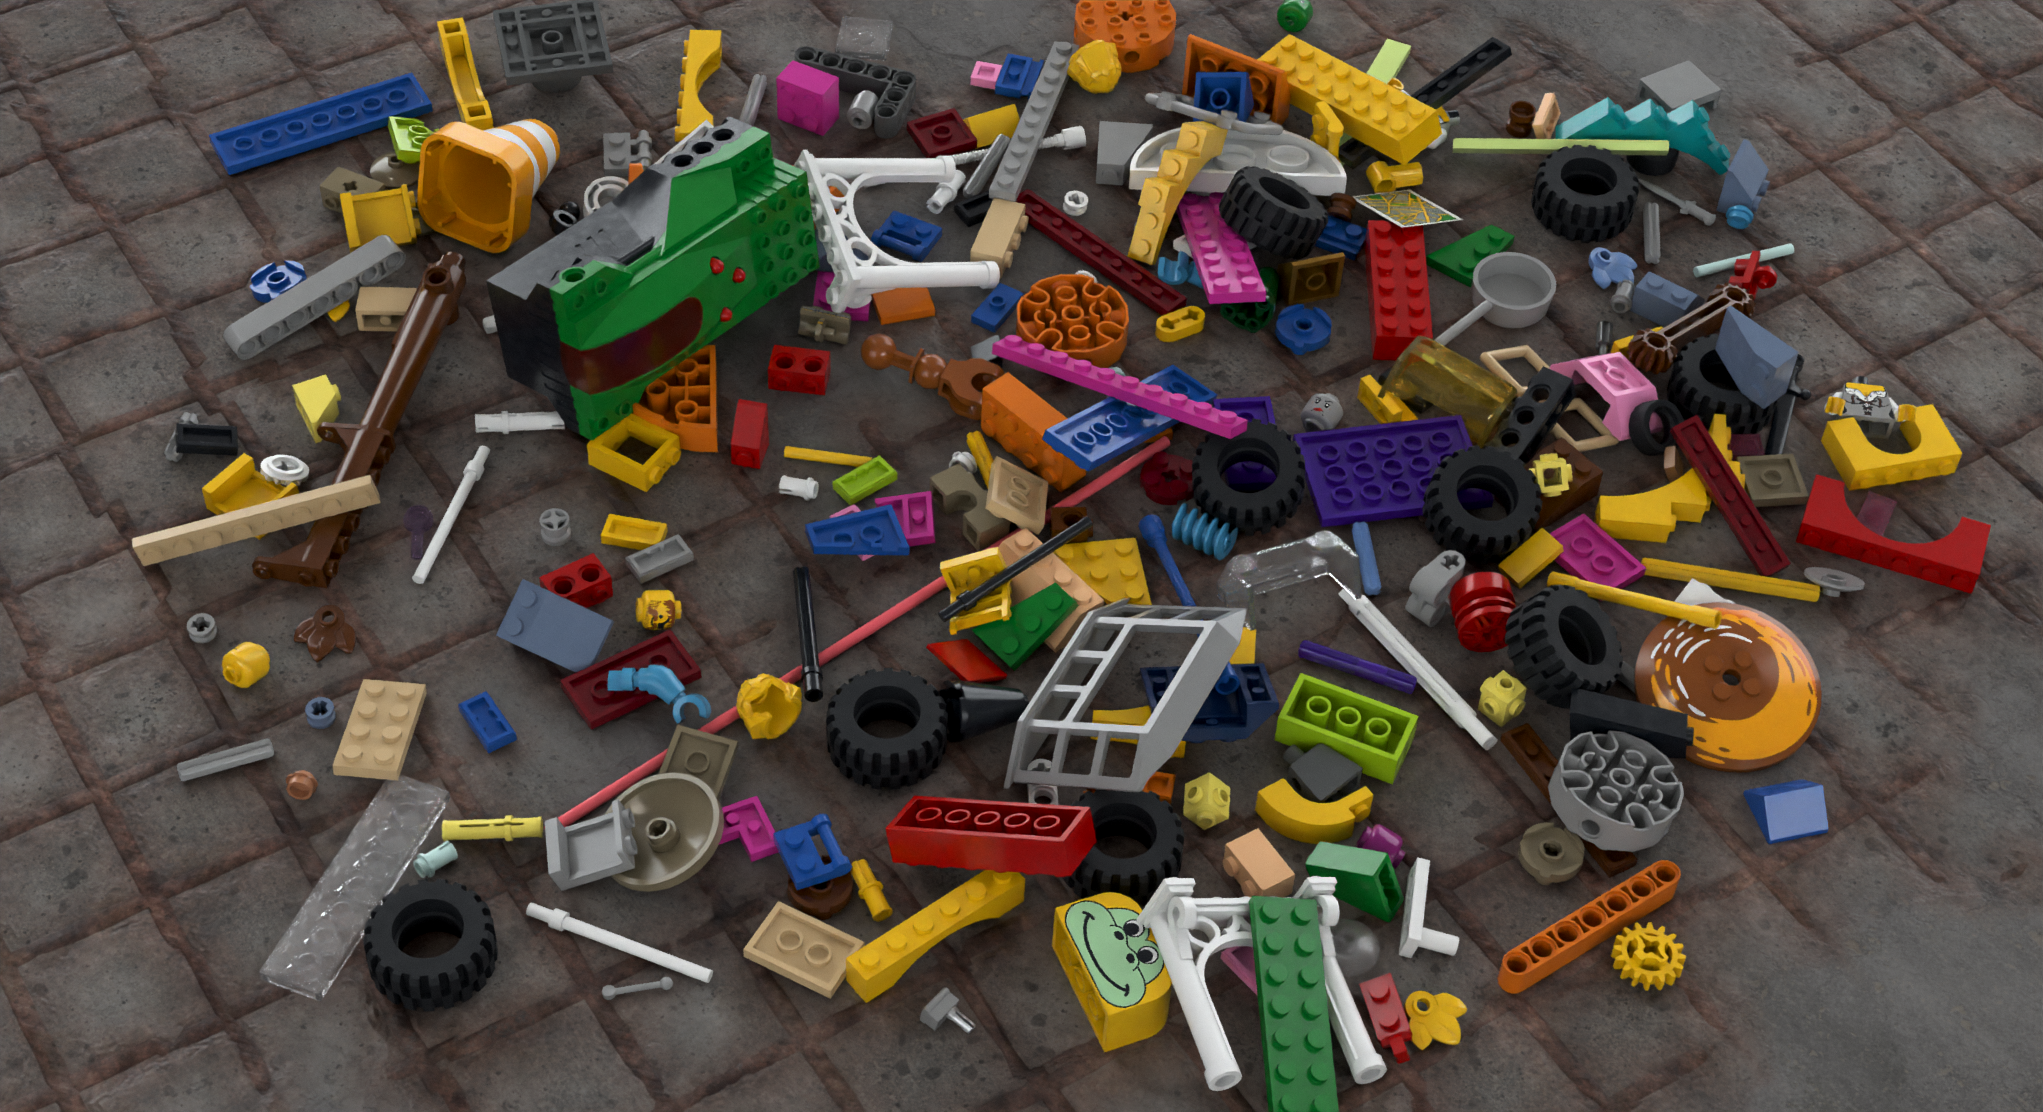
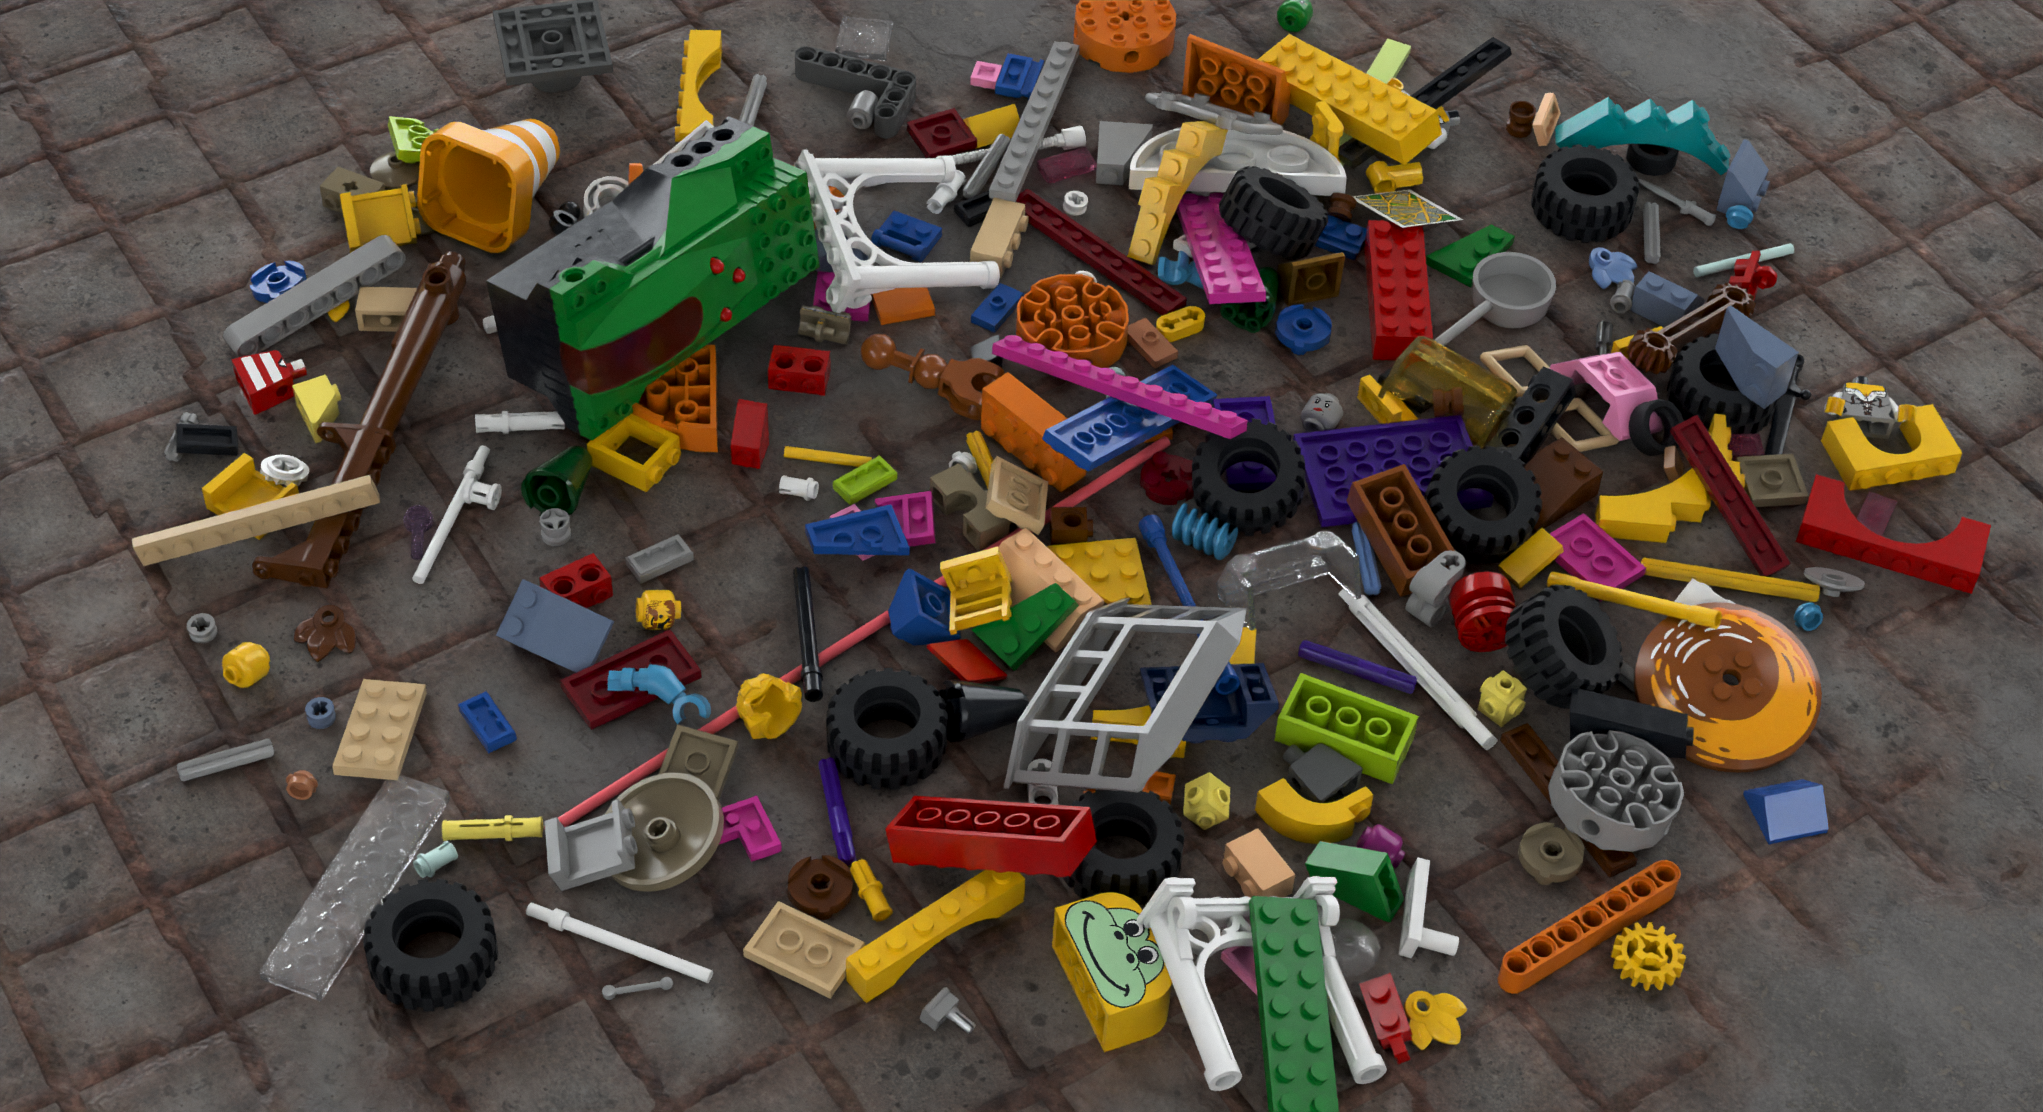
blue plate [209,72,433,175] -> none
yellow arch [437,17,494,130] -> none
yellow tile [601,514,668,550] -> none
light grey plate [603,130,653,177] -> none
blue plate [773,814,852,890] -> none
dark pink brick [776,60,839,136] -> none
black bar [938,516,1093,622] -> none
yellow helmet [1067,40,1121,94] -> none
blue slope [1193,72,1254,125] -> none
yellowish green tile [1453,138,1669,156] -> none
light yellow brick [1529,453,1573,497] -> none
light grey panel [1635,60,1721,114] -> none
none -> red torso [231,350,307,415]
none -> white bush [463,477,502,510]
none -> dark green cone [521,445,593,516]
none -> dark purple axle [818,757,857,866]
none -> blue slope [888,568,961,646]
none -> clear pink plate [1037,147,1097,184]
none -> nougat plate [1127,318,1178,369]
none -> dark orange brick [1346,464,1455,597]
none -> reddish brown wheel [1432,387,1464,417]
none -> dark azure plate [1794,602,1823,631]

